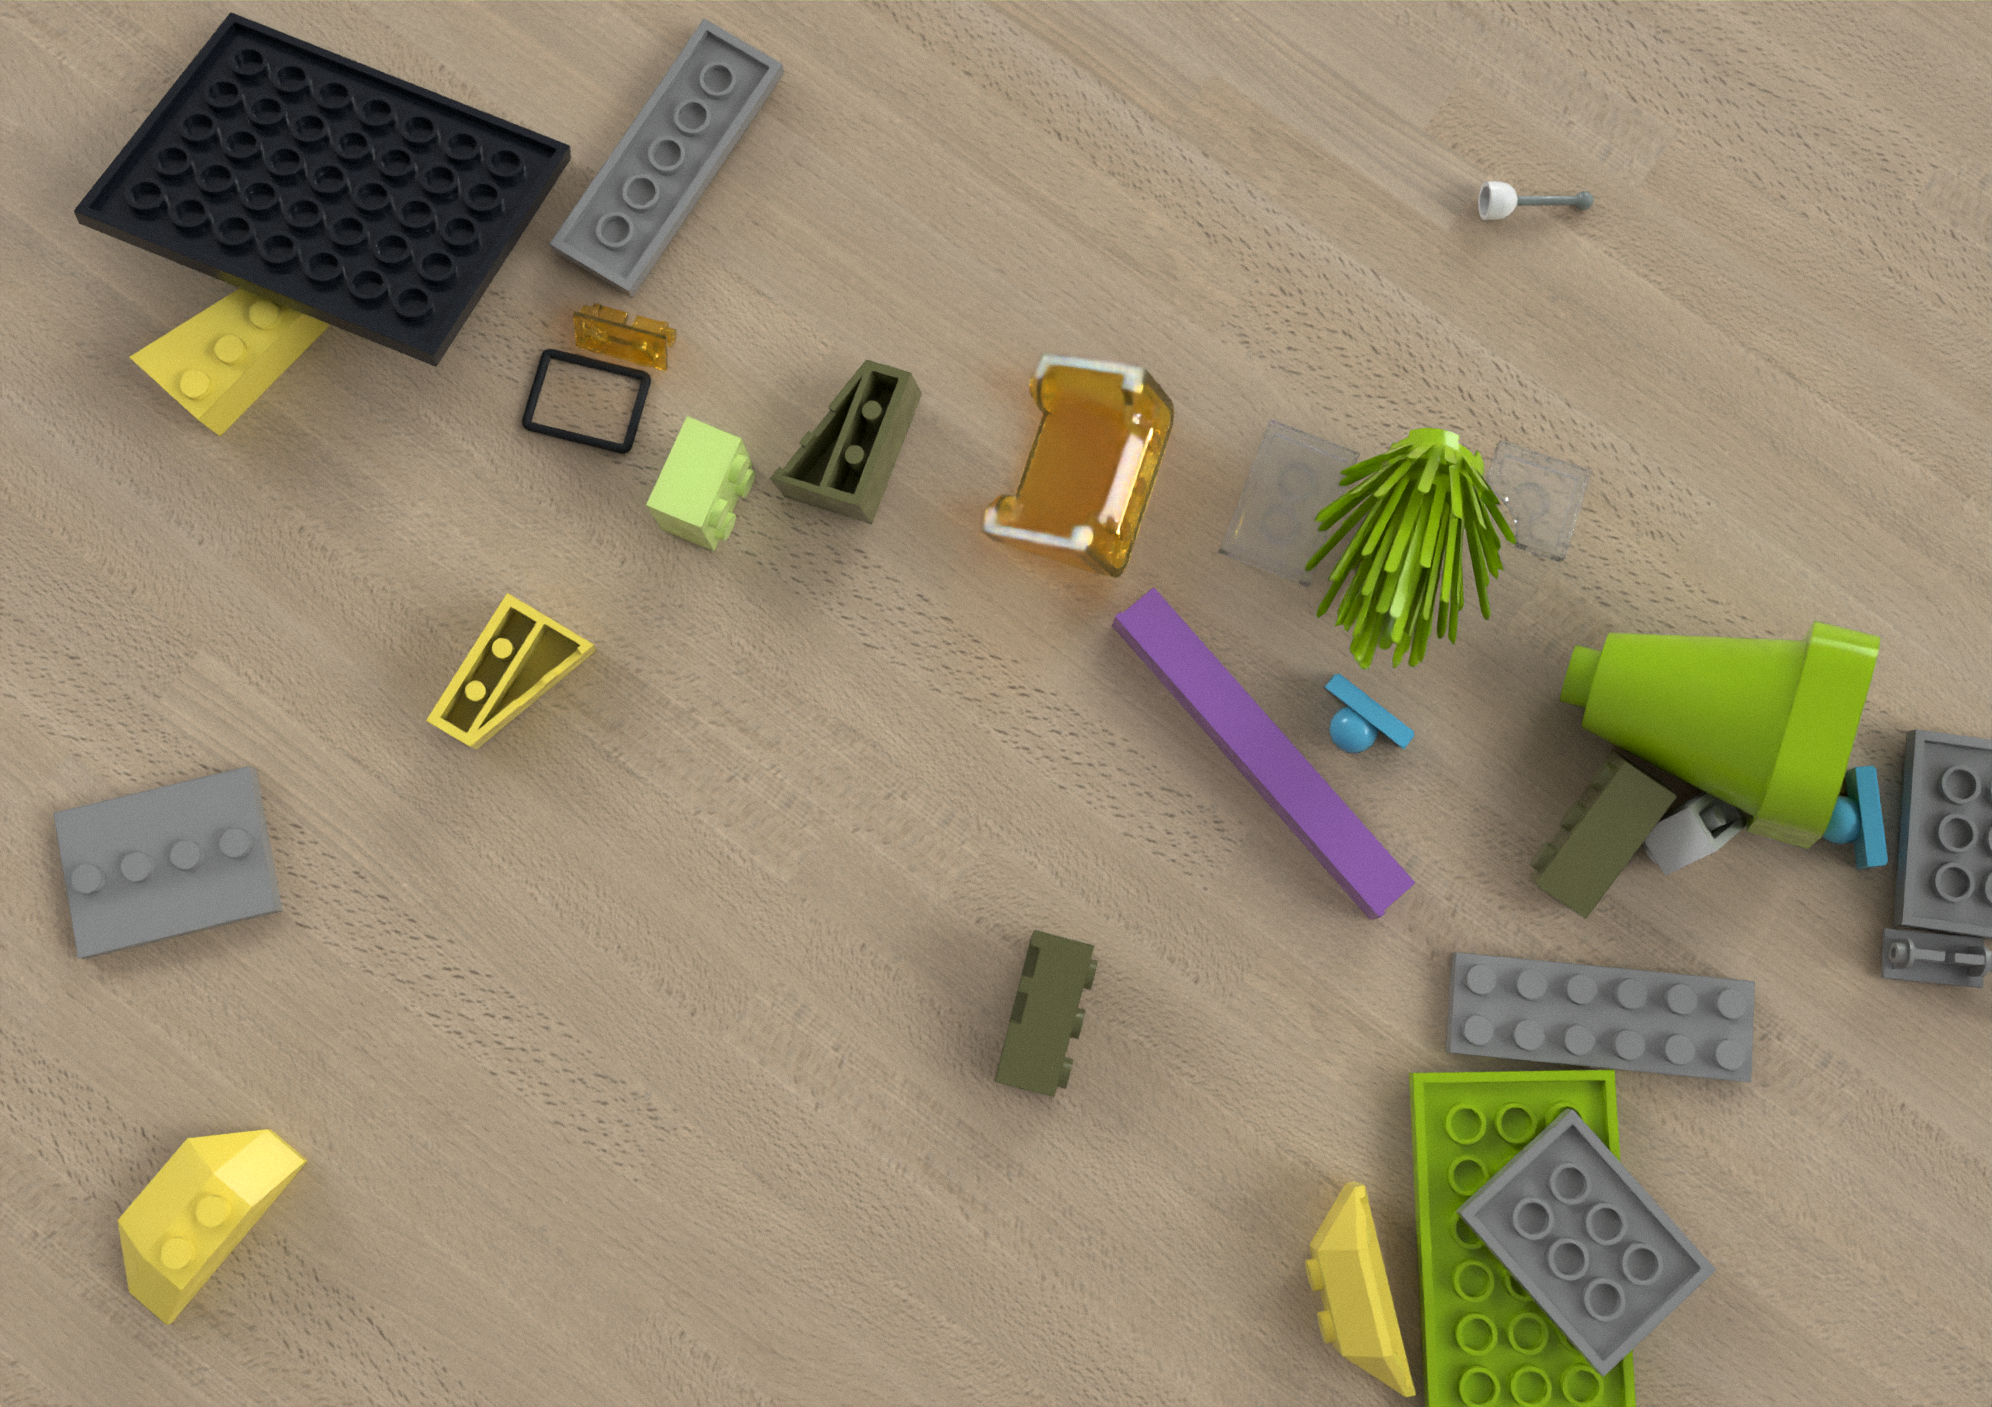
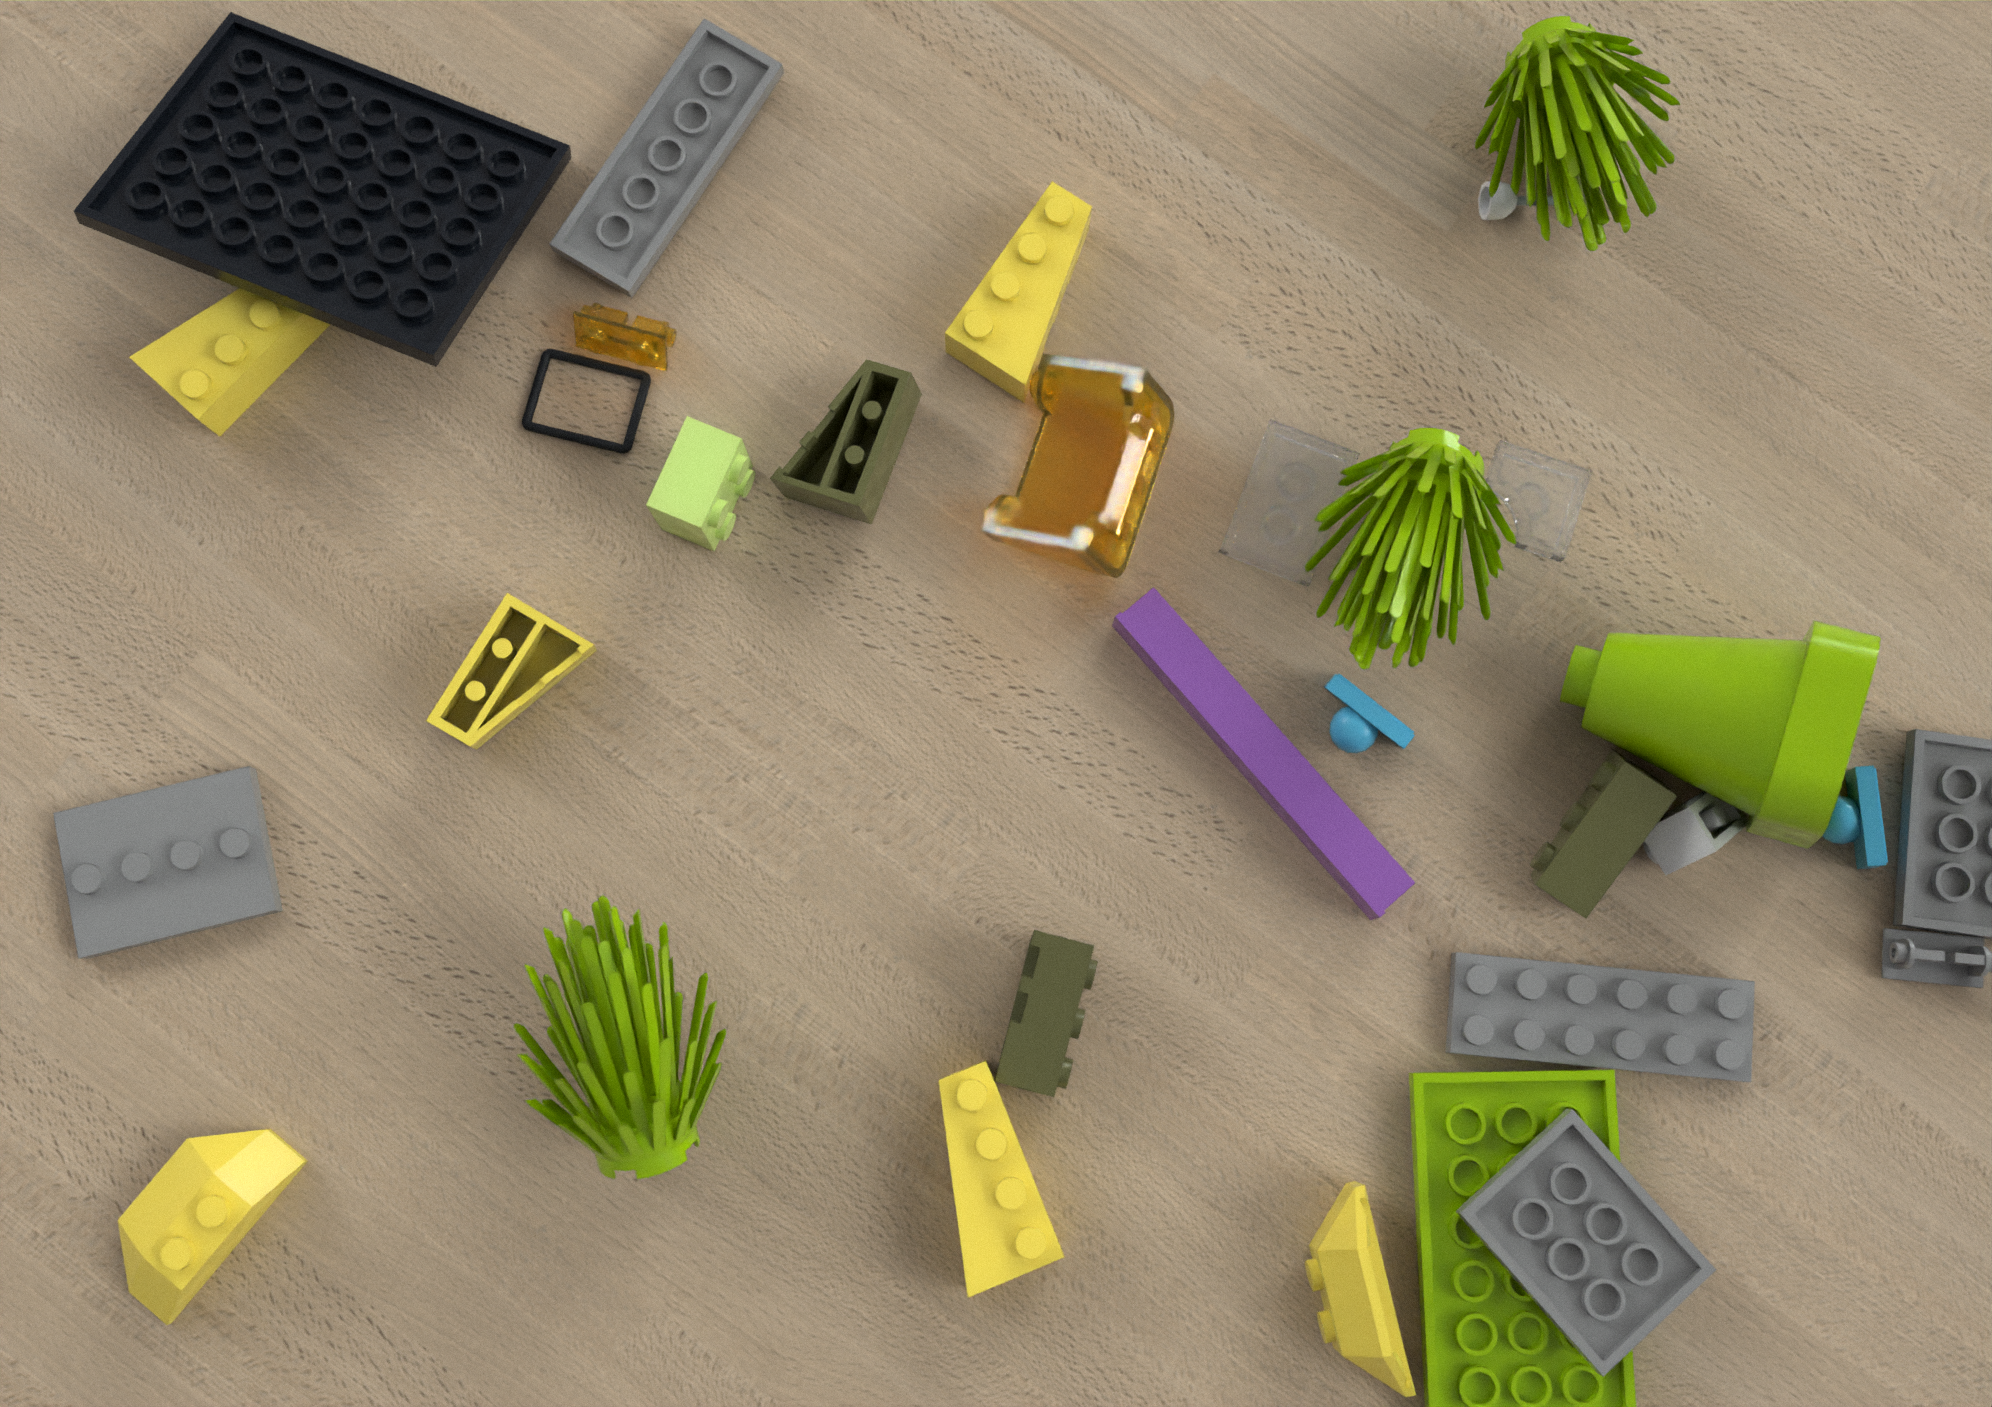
none -> lime plant [514,896,726,1179]
none -> light yellow wedge [939,1060,1064,1298]
none -> light yellow wedge [945,181,1092,403]
none -> lime plant [1475,16,1680,251]

